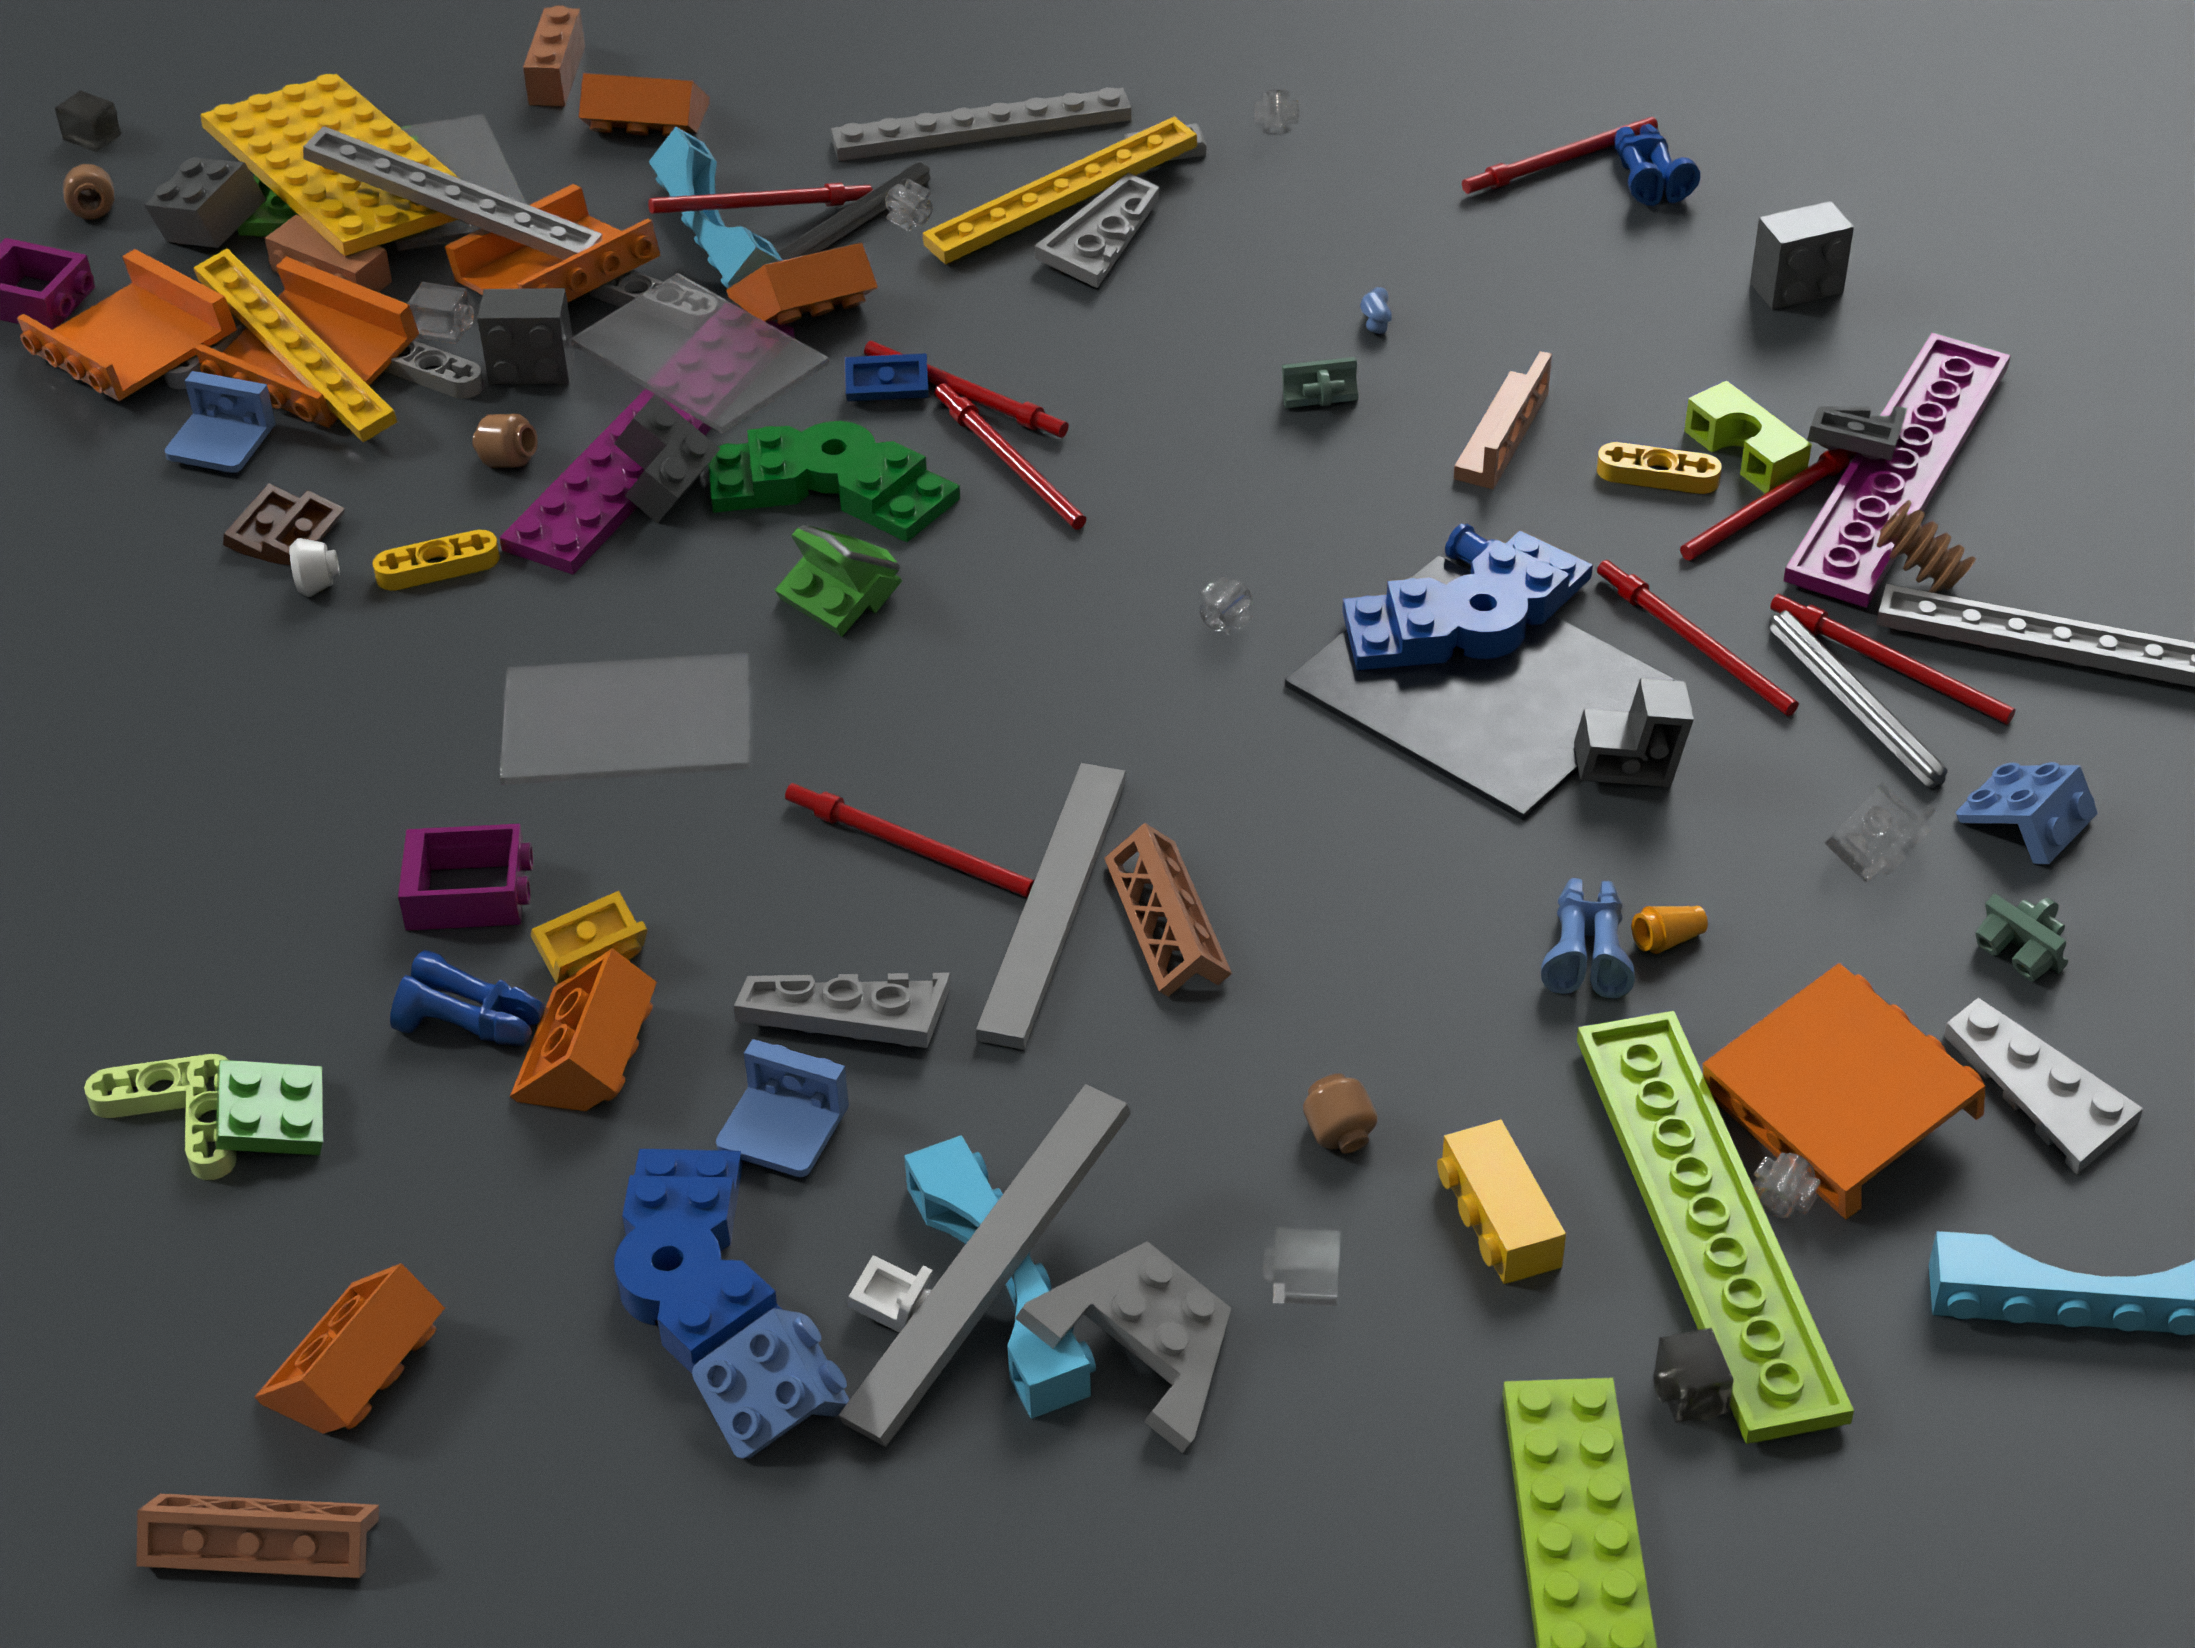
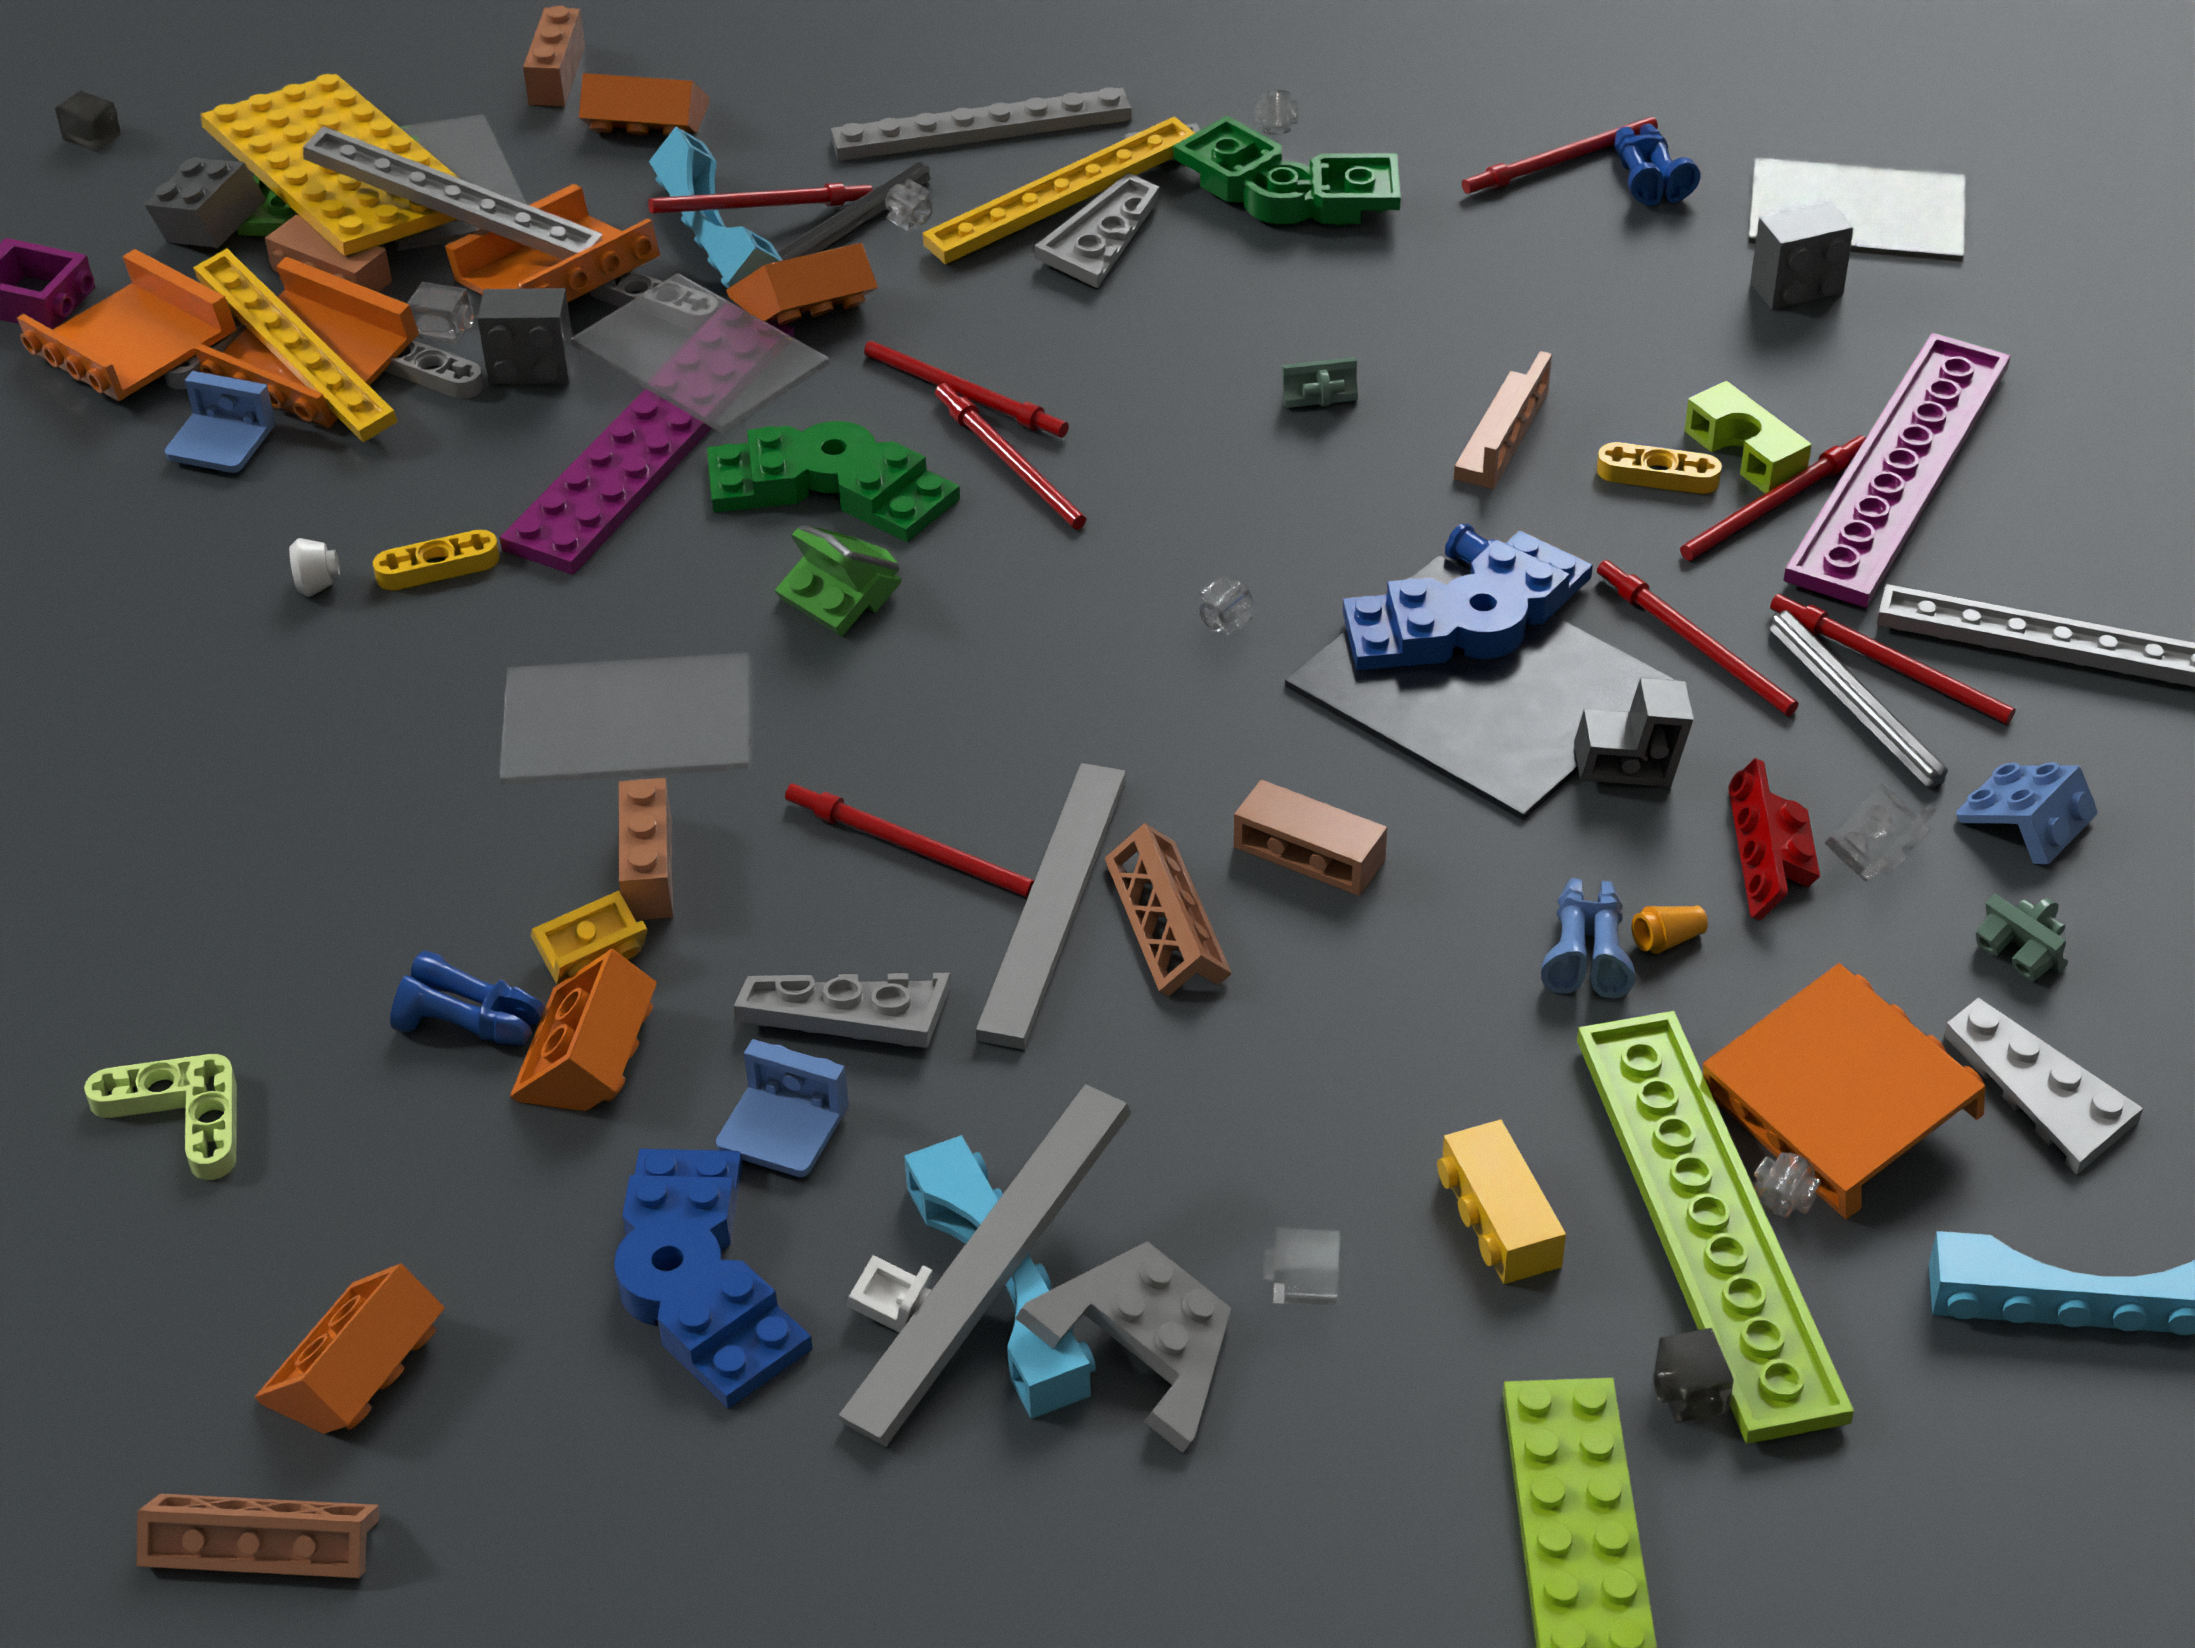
medium nougat head [63,164,115,219] -> none
plate [216,1060,323,1155] -> none
reddish brown slope [223,483,345,565] -> none
magenta window [398,824,534,931] -> none
medium nougat head [472,414,538,468] -> none
dark grey brick [614,394,720,523] -> none
medium blue bracket [692,1308,850,1459] -> none
blue plate [845,353,929,401] -> none
medium nougat head [1303,1073,1378,1153] -> none
medium blue arm [1360,287,1392,334] -> none
dark grey wing [1807,407,1907,460] -> none
medium nougat piece [1876,500,1976,593] -> none
none -> nougat brick [619,778,673,921]
none -> green plate [1173,115,1401,226]
none -> nougat brick [1234,779,1387,896]
none -> red bracket [1728,758,1820,921]
none -> clear smoke piece [1748,158,1966,262]

